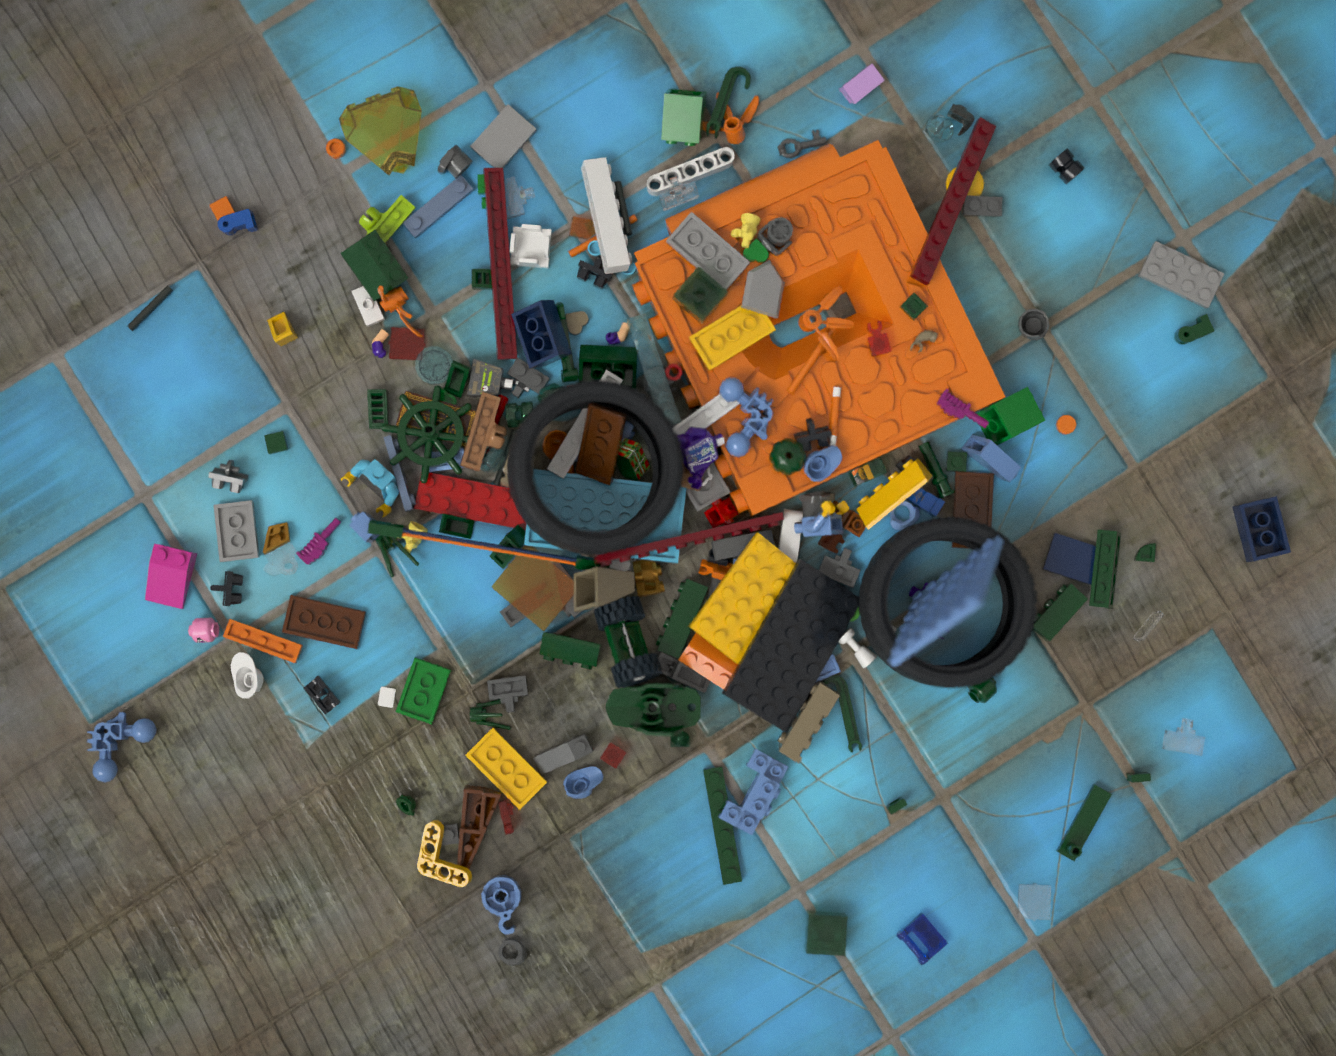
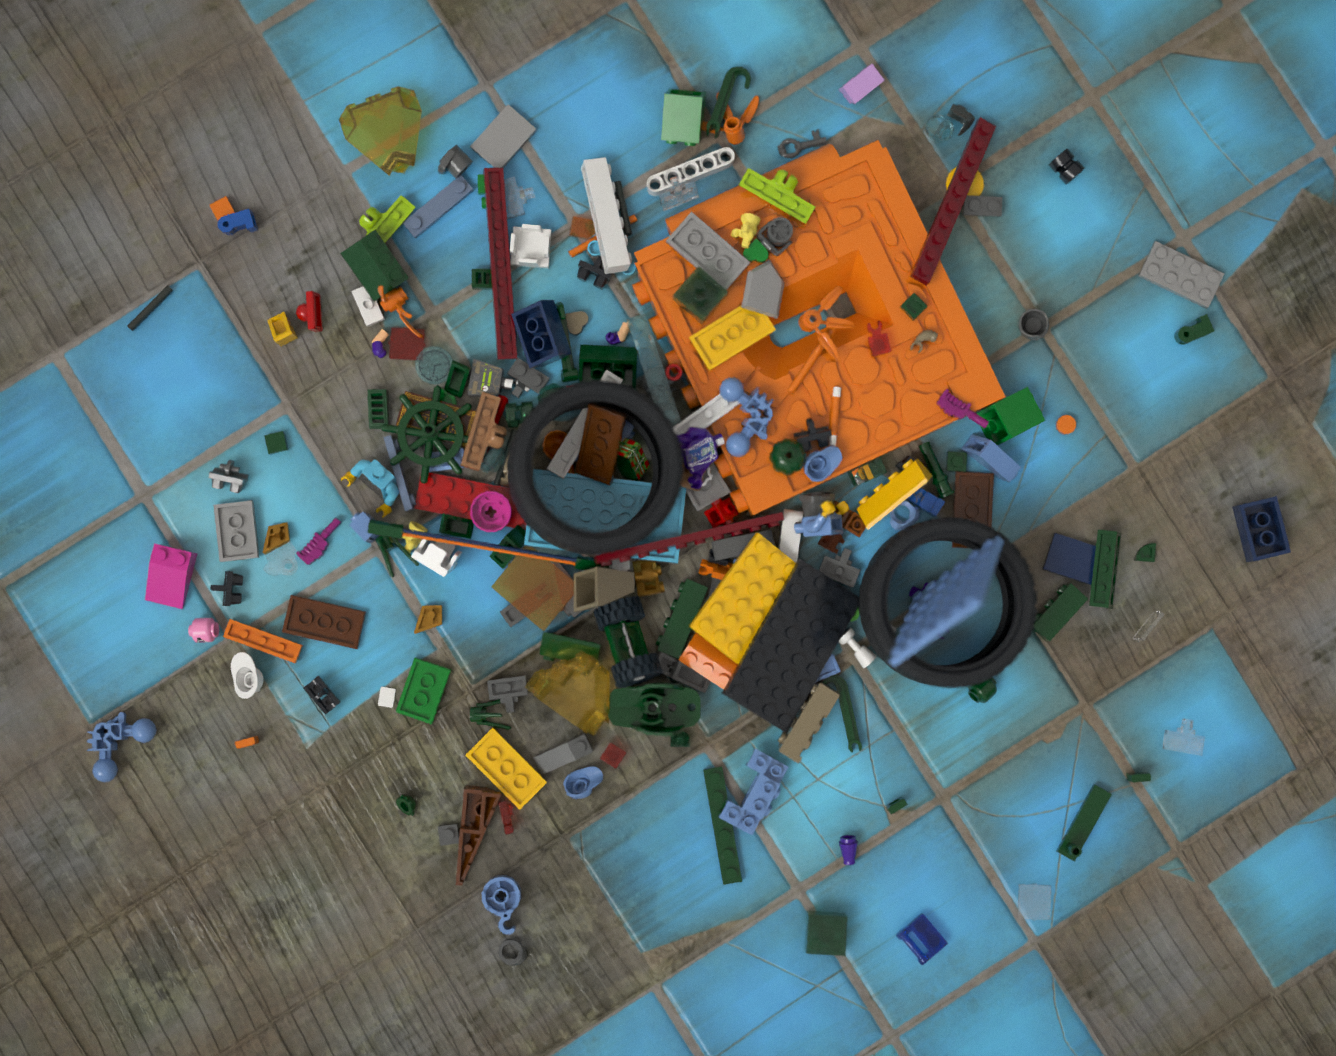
orange tile [326,138,346,159] -> none
yellow beam [417,820,472,887] -> none
none -> orange tile [235,736,259,749]
none -> red tile [296,291,322,332]
none -> white panel [411,532,462,577]
none -> pearl gold piece [414,605,442,634]
none -> dark pink wheel [470,491,511,532]
none -> clear yellow panel [525,652,610,736]
none -> lime plate [739,168,815,224]
none -> dark purple cone [839,835,858,865]

